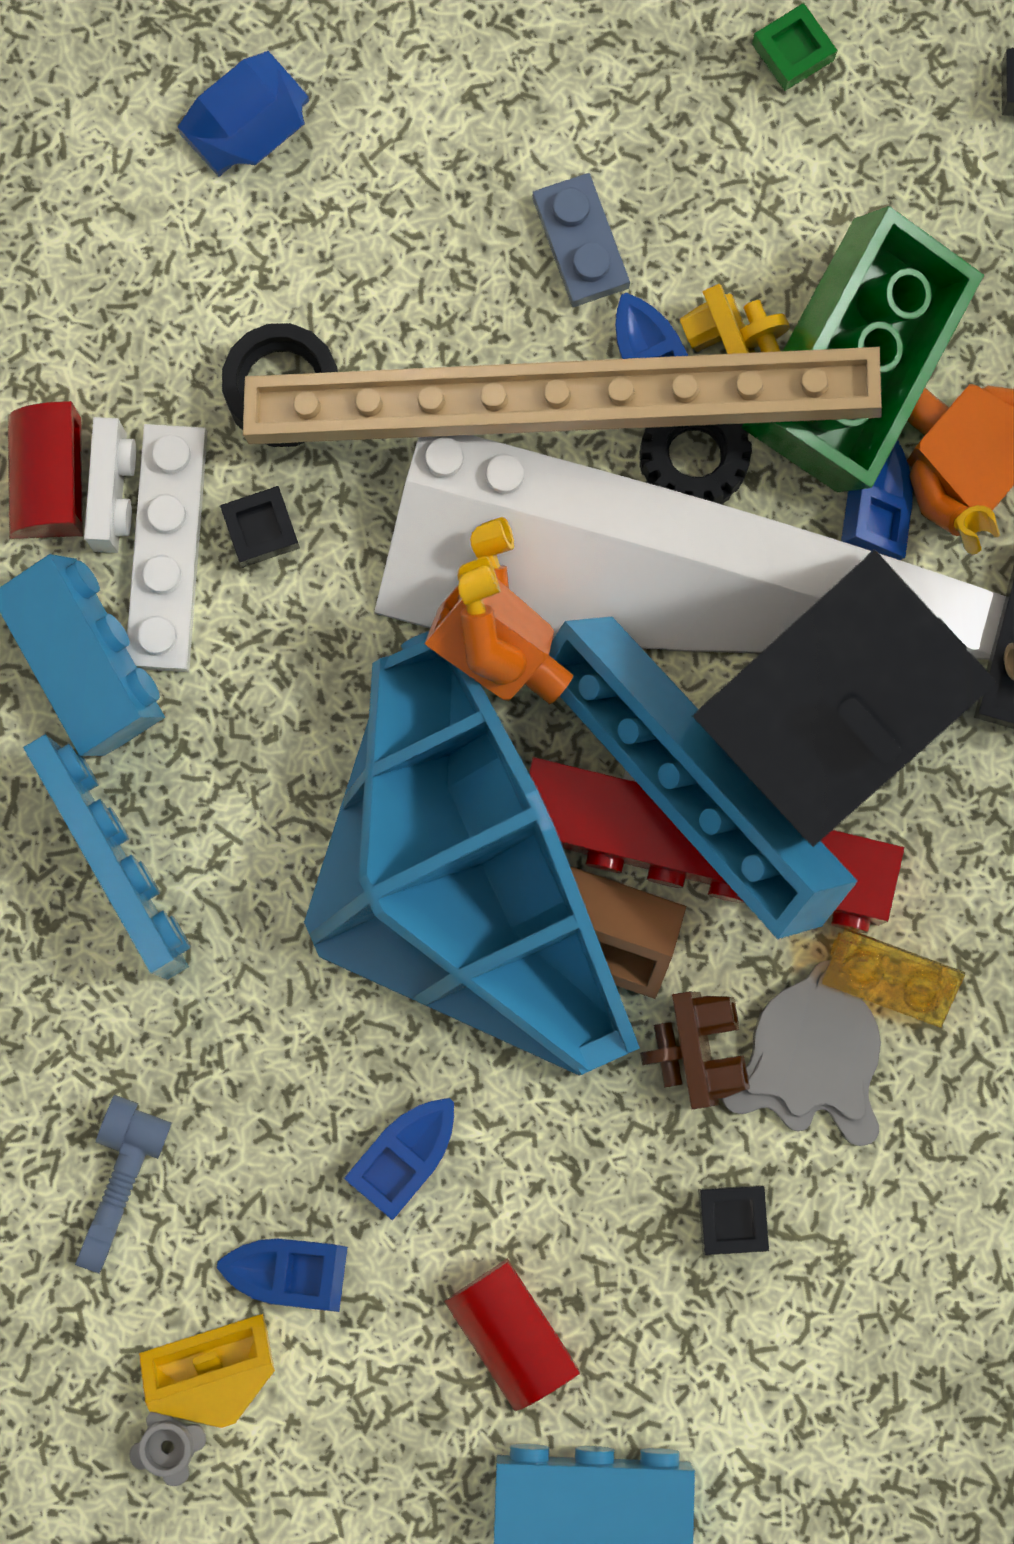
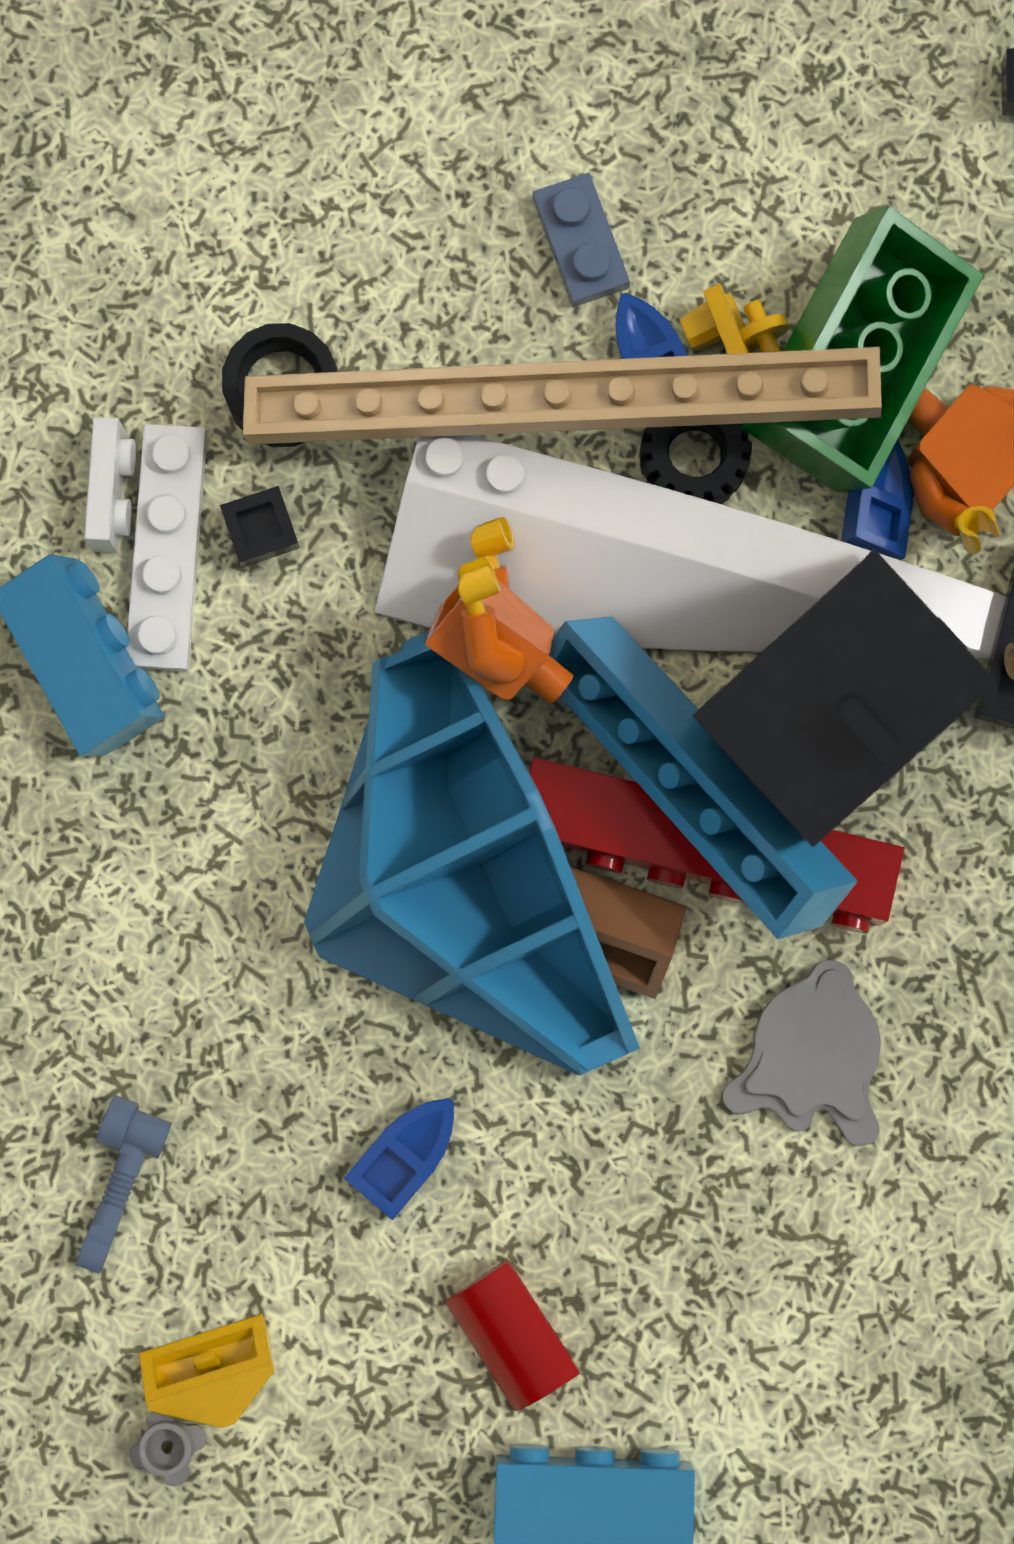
red brick [8,401,83,539] -> none
dark azure plate [23,734,191,980] -> none
blue slope [177,51,309,177] -> none
blue plate [217,1239,348,1312] -> none
reddish brown hips [640,991,750,1110] -> none
black plate [698,1185,769,1255] -> none
green plate [752,3,838,91] -> none
clear yellow hinge [821,927,965,1028] -> none

